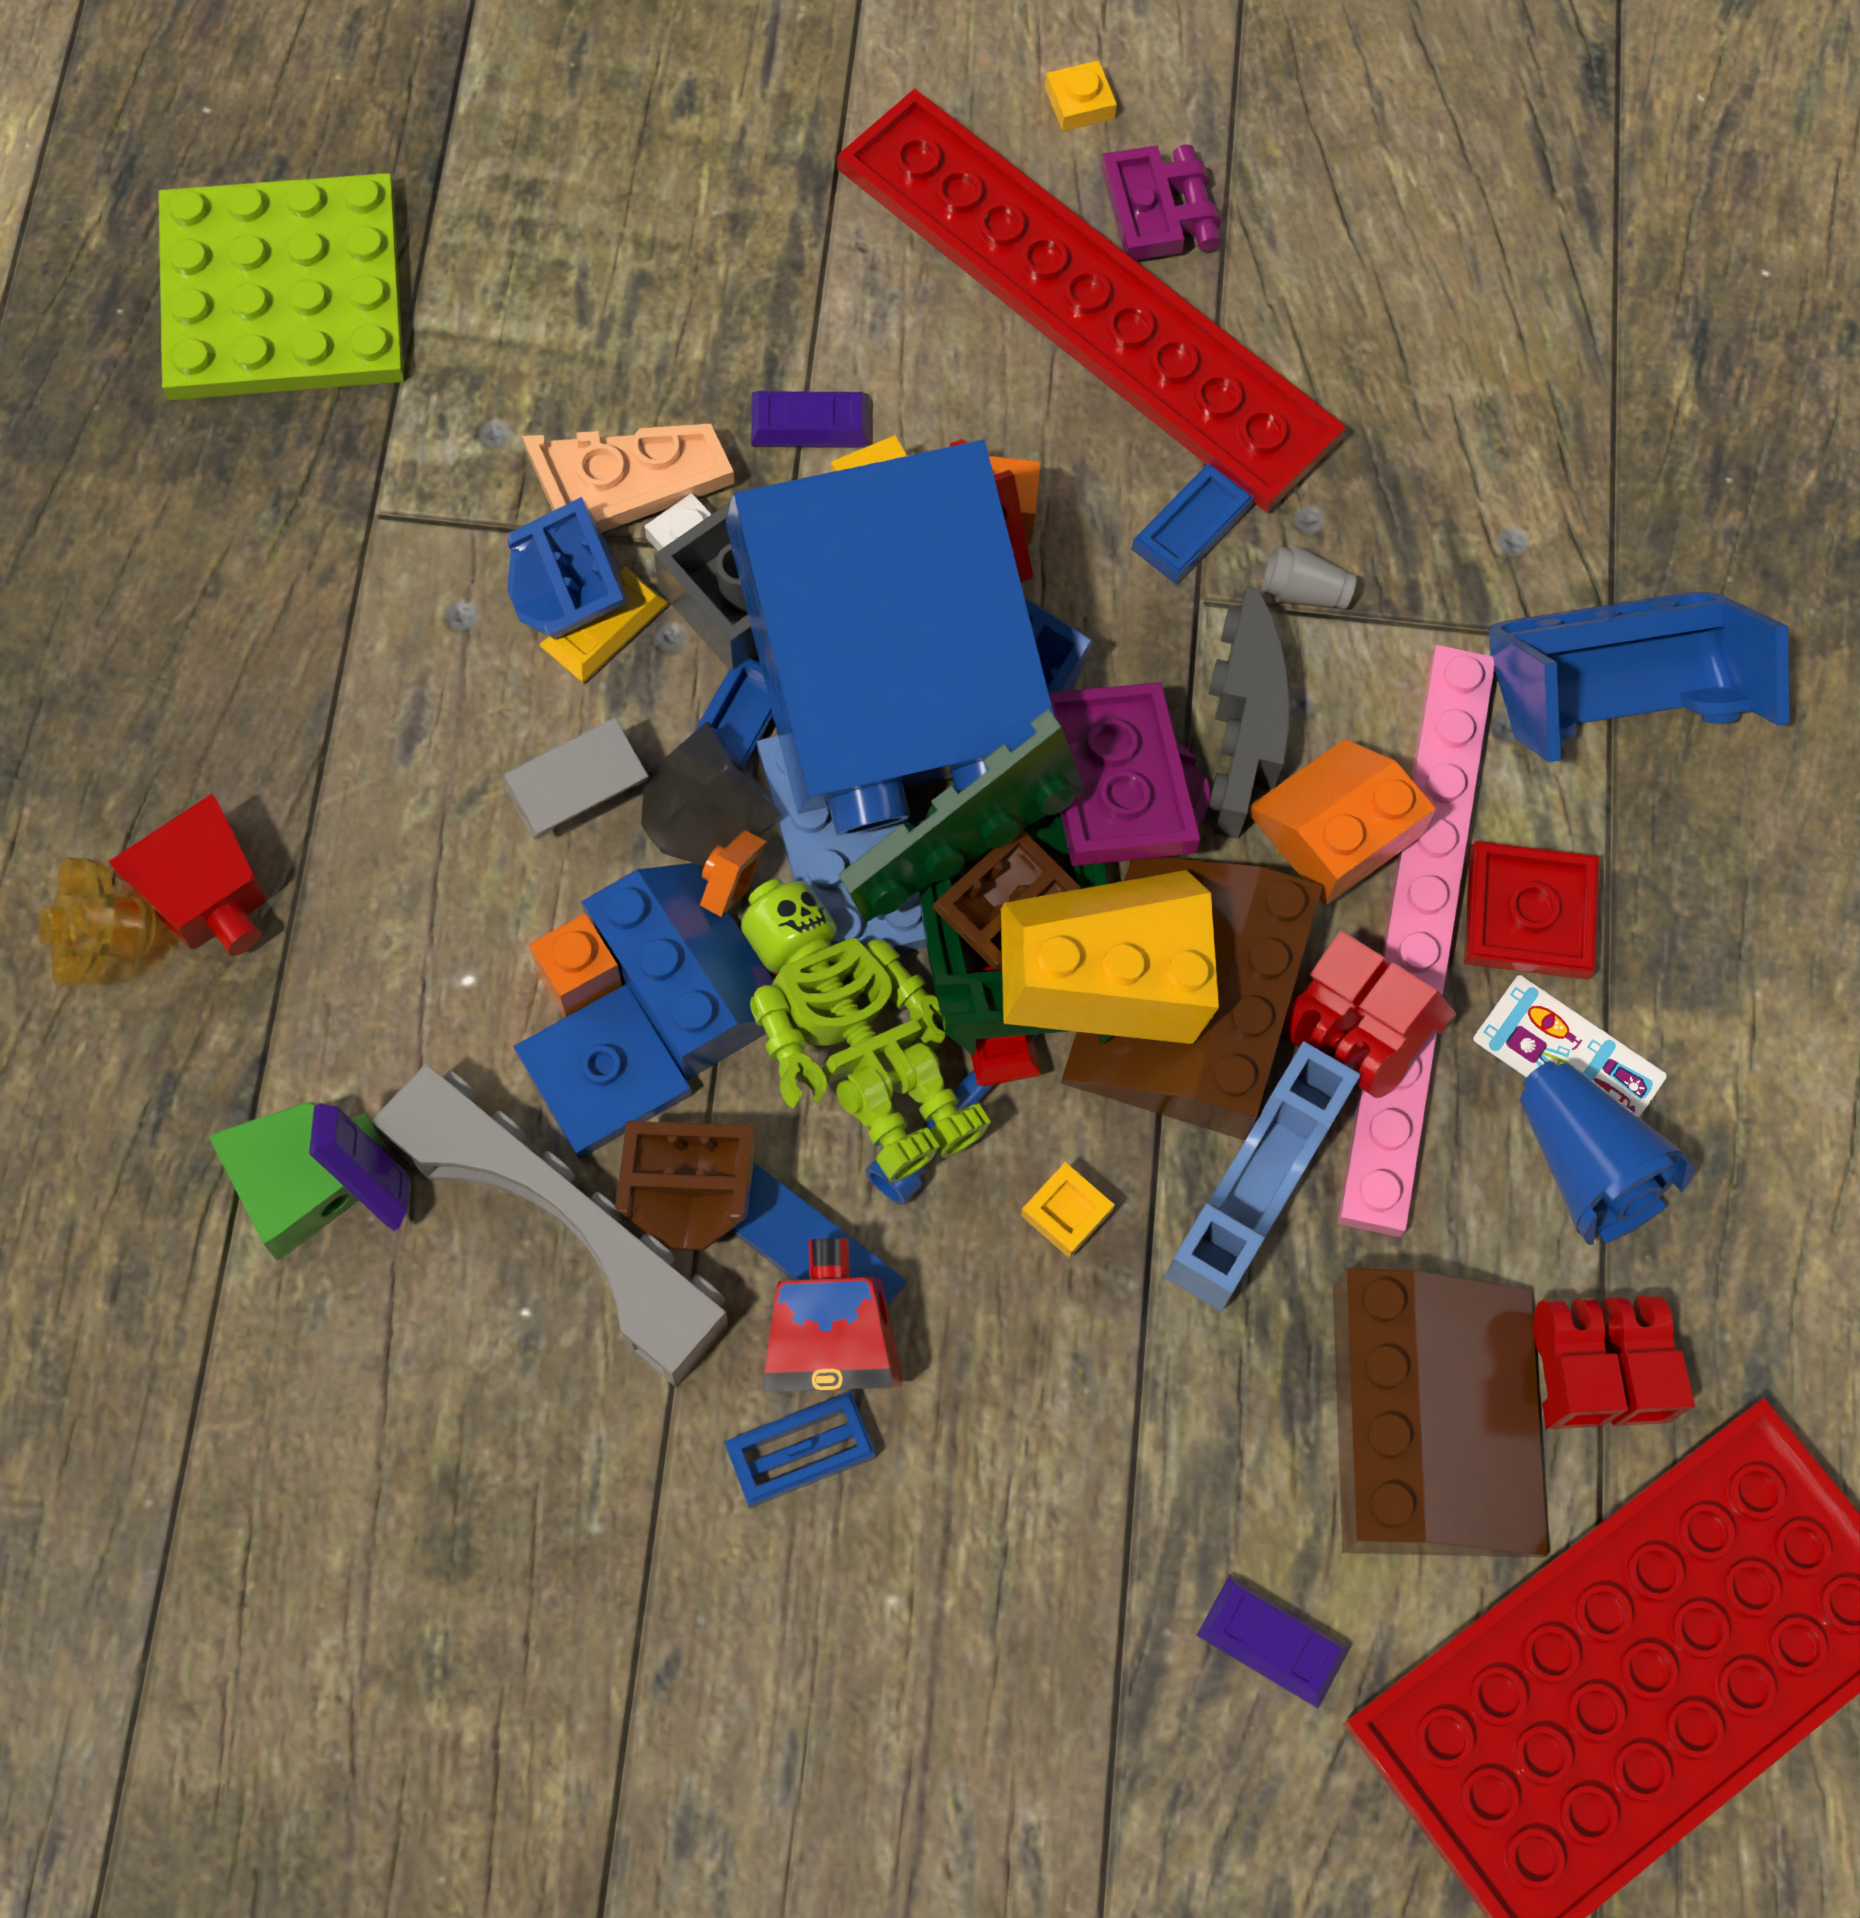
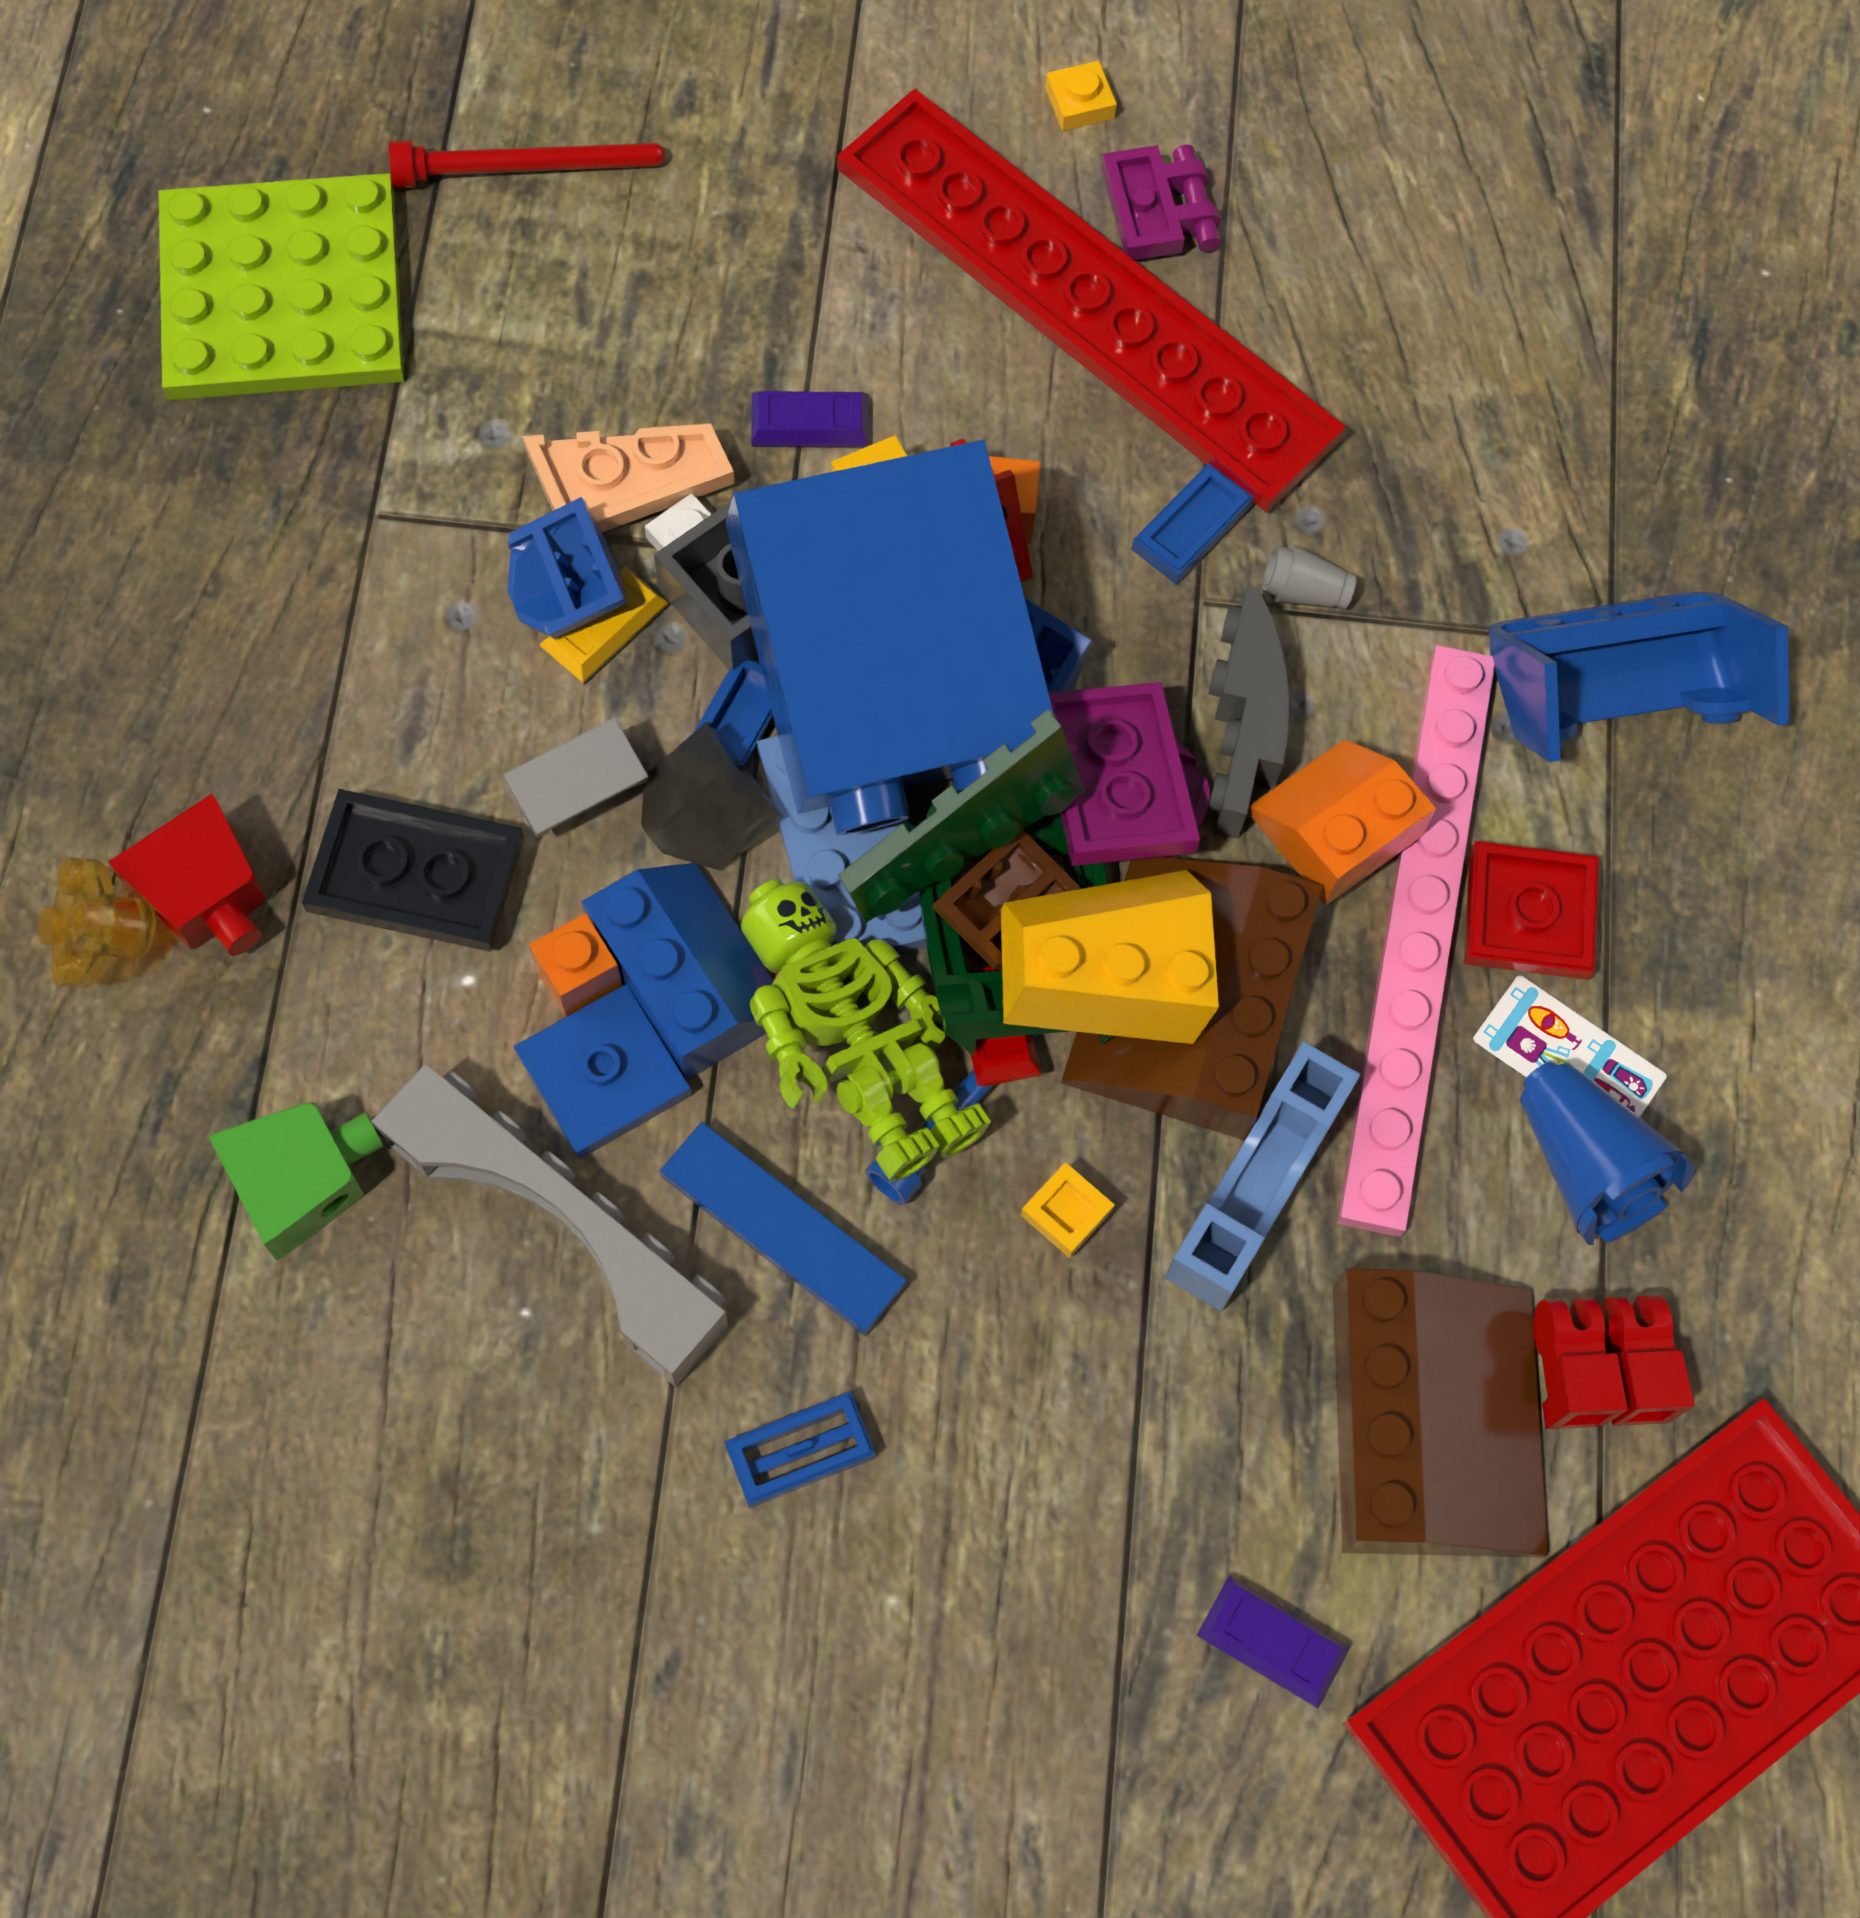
dark purple tile [309,1103,410,1231] -> none
reddish brown slope [615,1121,757,1251] -> none
orange plate [700,830,767,917] -> none
torso [763,1238,902,1392] -> none
red legs [1281,930,1456,1098] -> none
none -> black plate [302,789,524,952]
none -> red piece [388,140,666,189]

